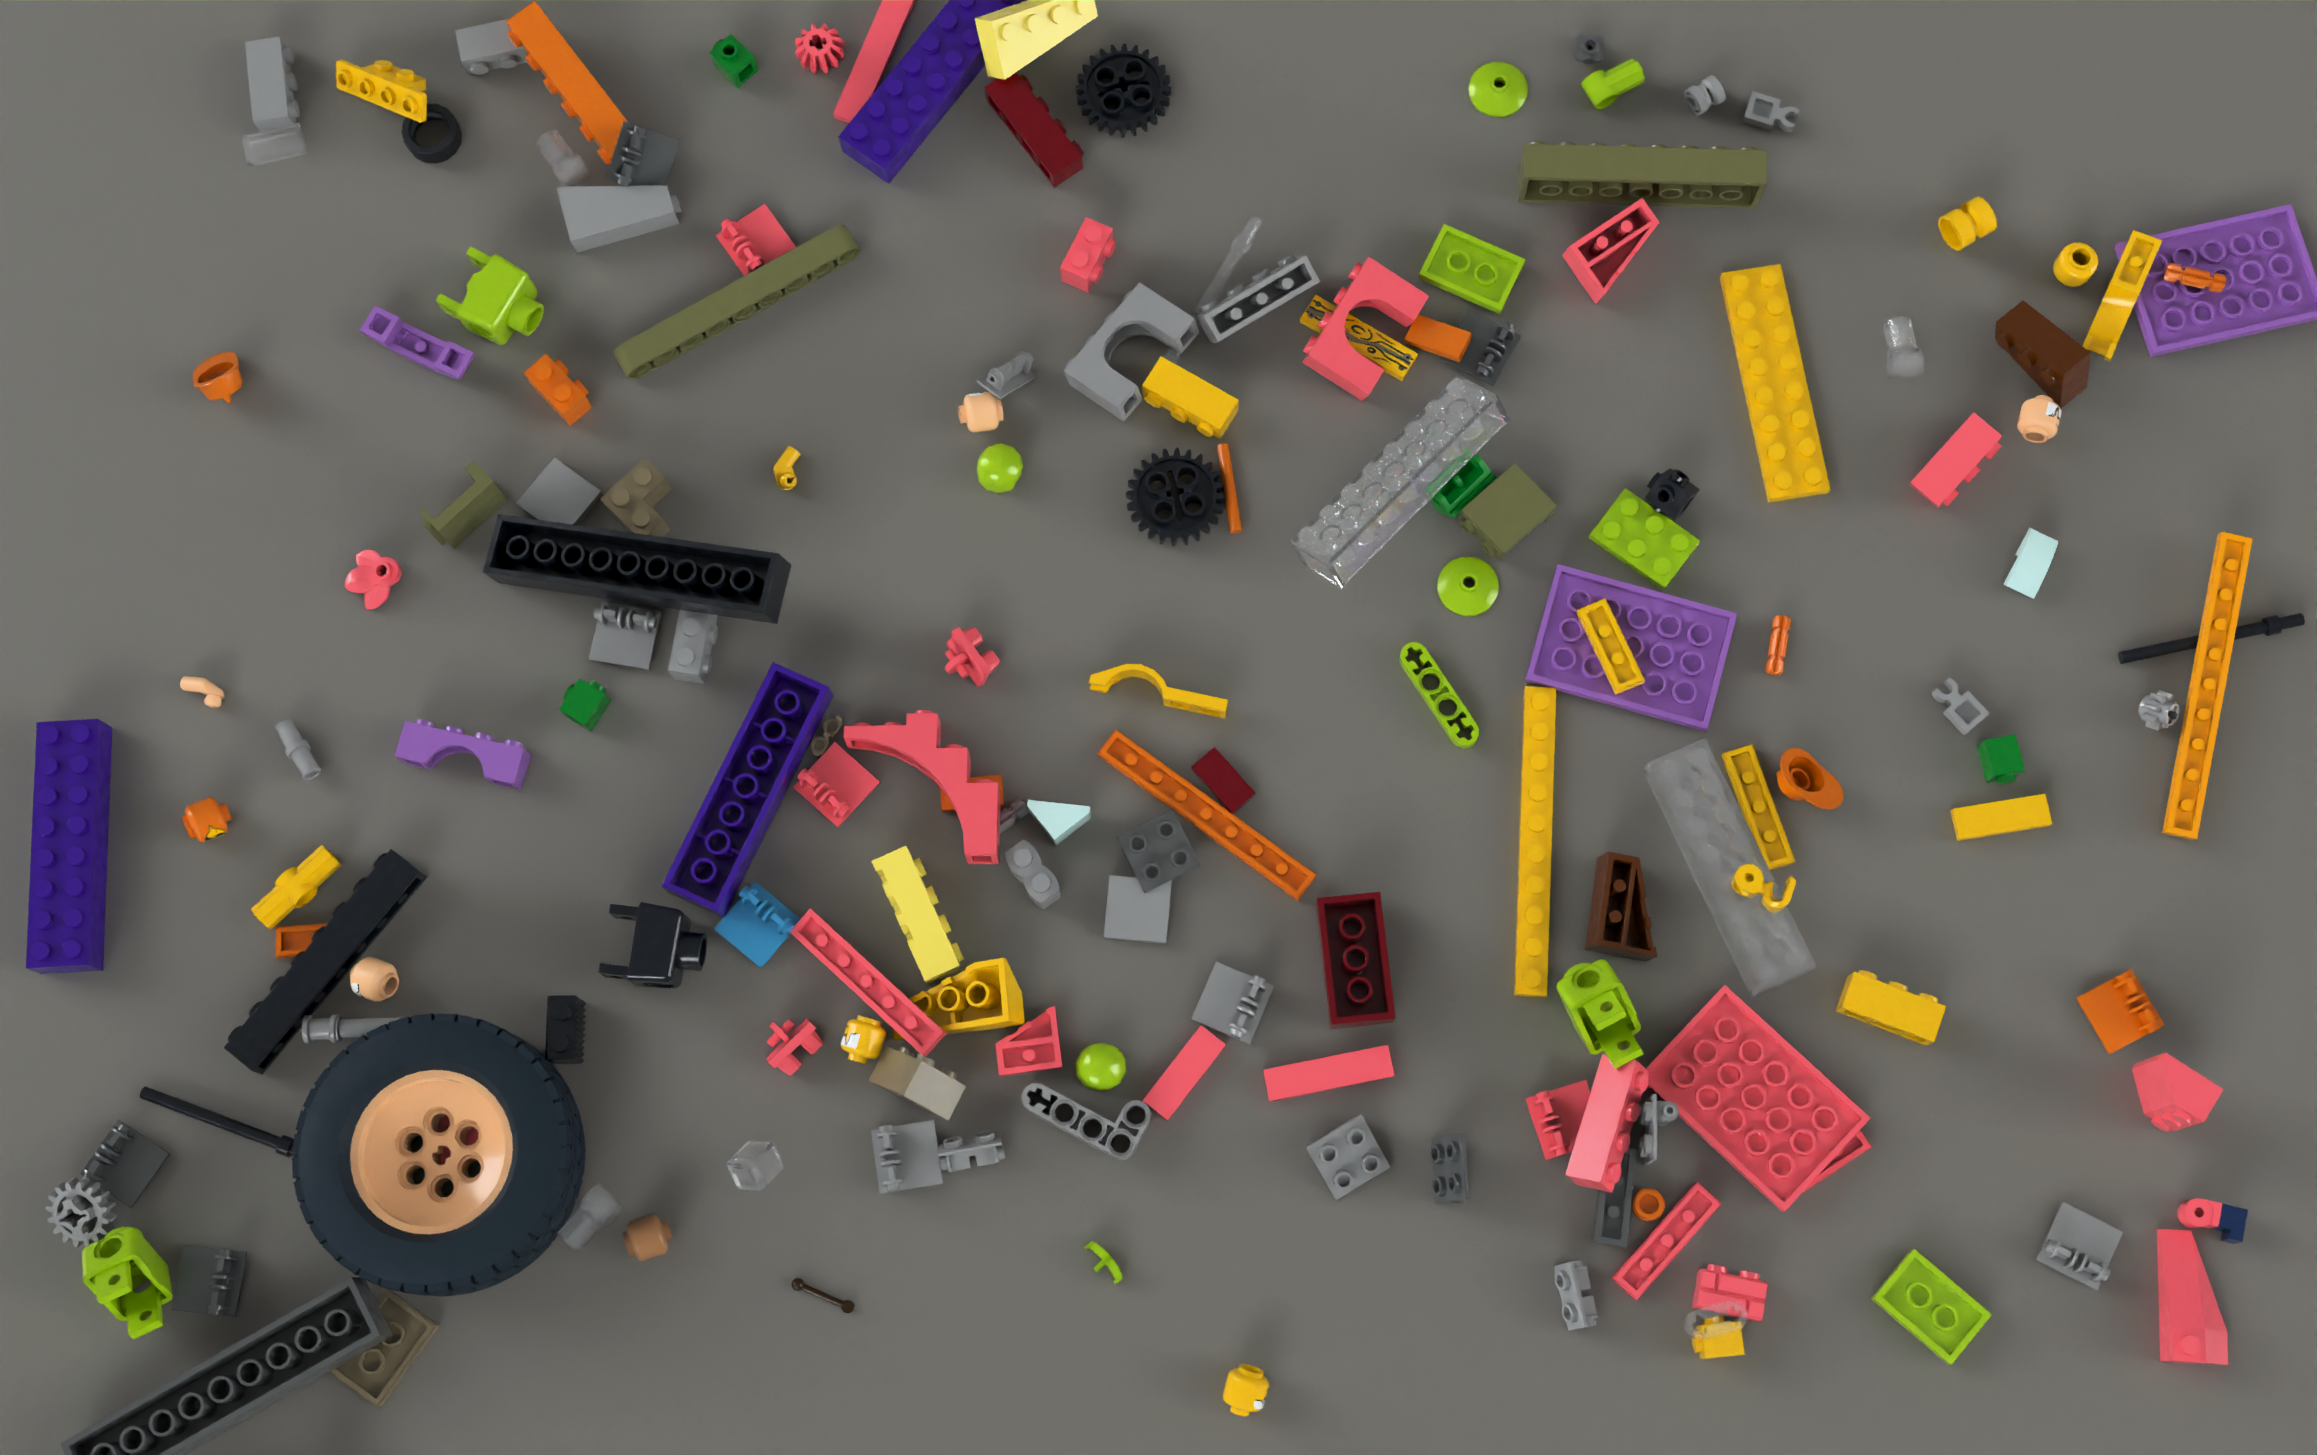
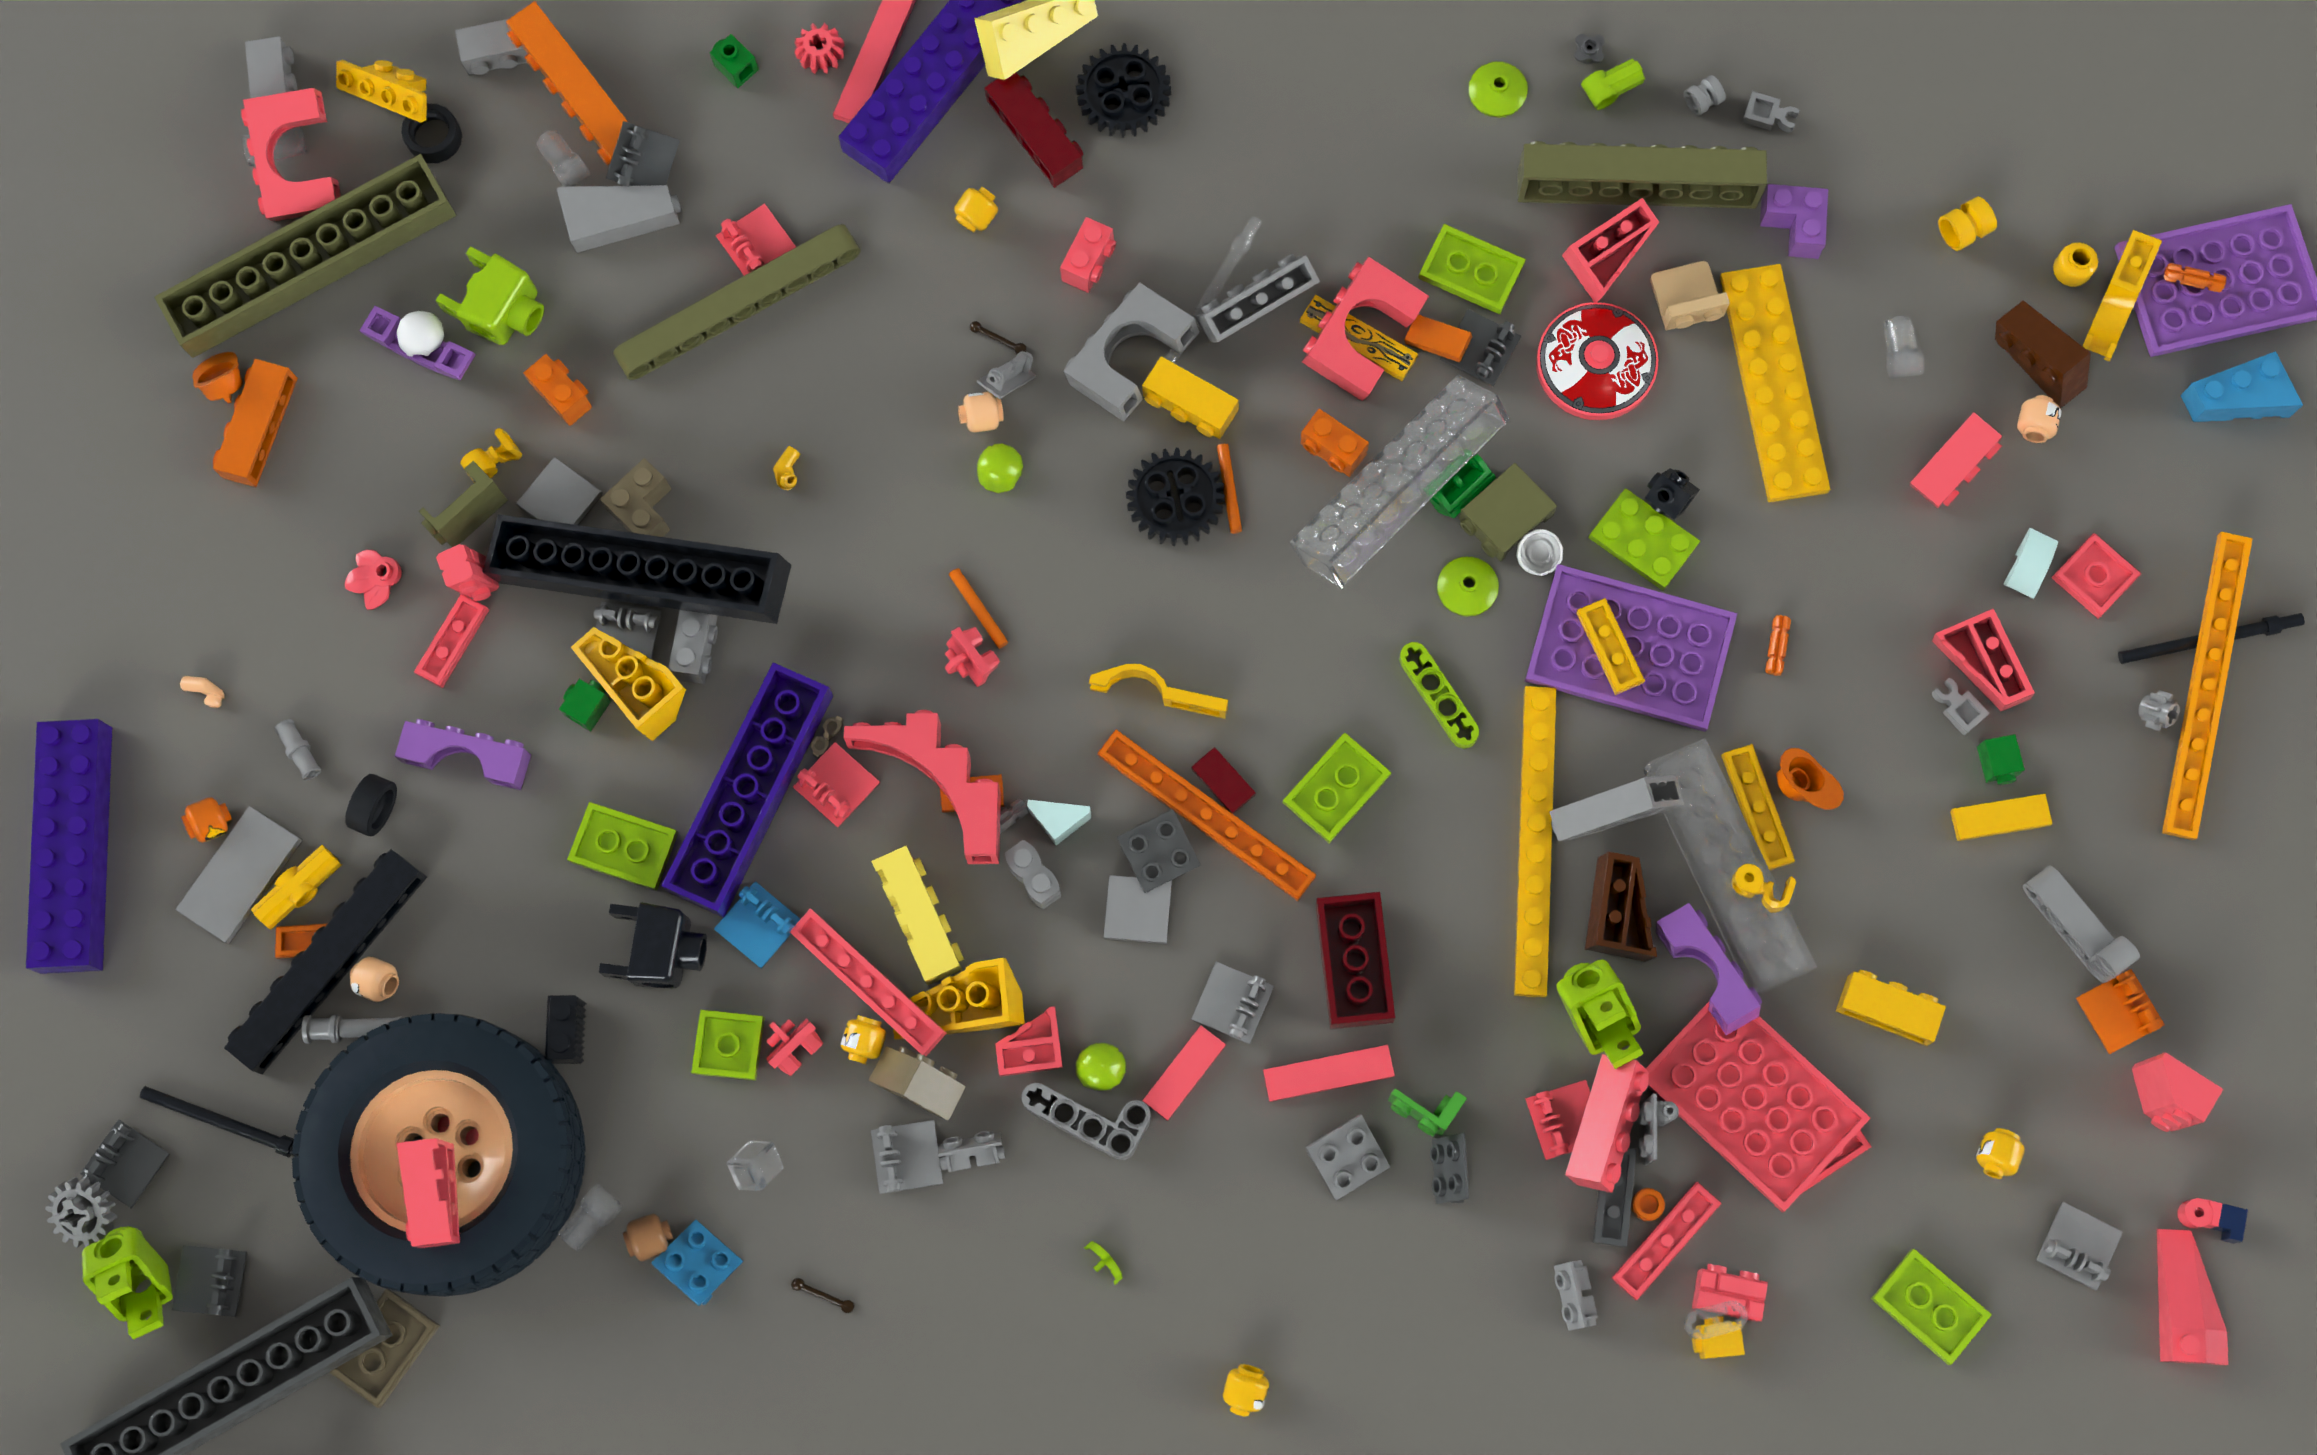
none -> olive brick [154,154,457,358]
none -> light grey tile [175,806,302,944]
none -> orange brick [213,359,298,487]
none -> coral arch [241,88,341,221]
none -> black tyre [345,774,397,836]
none -> coral wedge [396,1138,460,1248]
none -> white hair [397,311,444,357]
none -> coral tile [414,594,489,688]
none -> coral brick [436,544,499,601]
none -> yellow leg [460,428,522,483]
none -> lime plate [567,802,679,891]
none -> yellow wedge [571,627,686,741]
none -> dark azure hinge [651,1219,743,1306]
none -> lime plate [691,1010,765,1081]
none -> orange bar [949,568,1008,649]
none -> yellow head [954,186,998,233]
none -> dark brown hinge [970,321,1027,355]
none -> lime plate [1282,732,1392,844]
none -> orange brick [1300,408,1369,477]
none -> bright green bracket [1388,1088,1467,1137]
none -> white hair [1516,529,1563,576]
none -> dish [1536,302,1658,420]
none -> light grey slope [1549,775,1685,842]
none -> tan bracket [1650,261,1730,331]
none -> medium lavender arch [1656,903,1762,1035]
none -> medium lavender brick [1760,184,1828,259]
none -> coral wedge [1932,608,2035,712]
none -> yellow head [1976,1128,2025,1179]
none -> light grey beam [2023,866,2140,983]
none -> coral tile [2051,533,2141,619]
none -> dark azure wedge [2180,351,2303,422]

